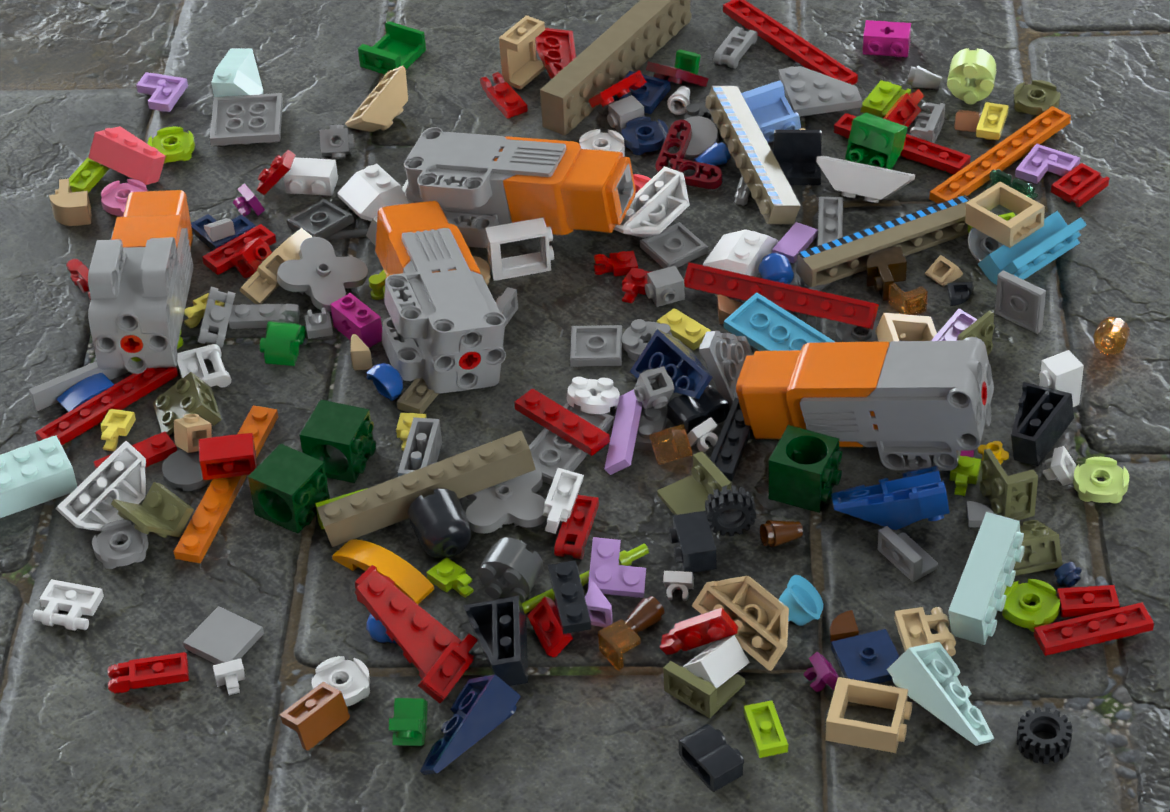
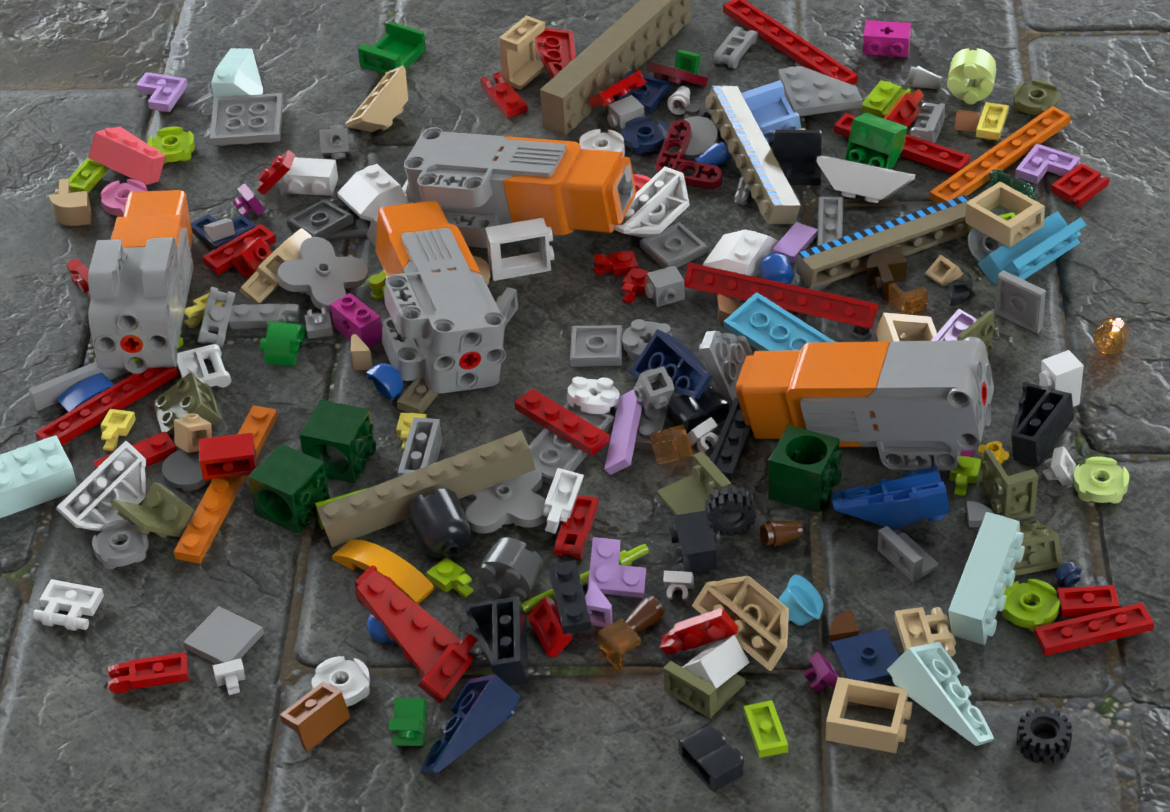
light yellow plate [657,308,711,350] -> none

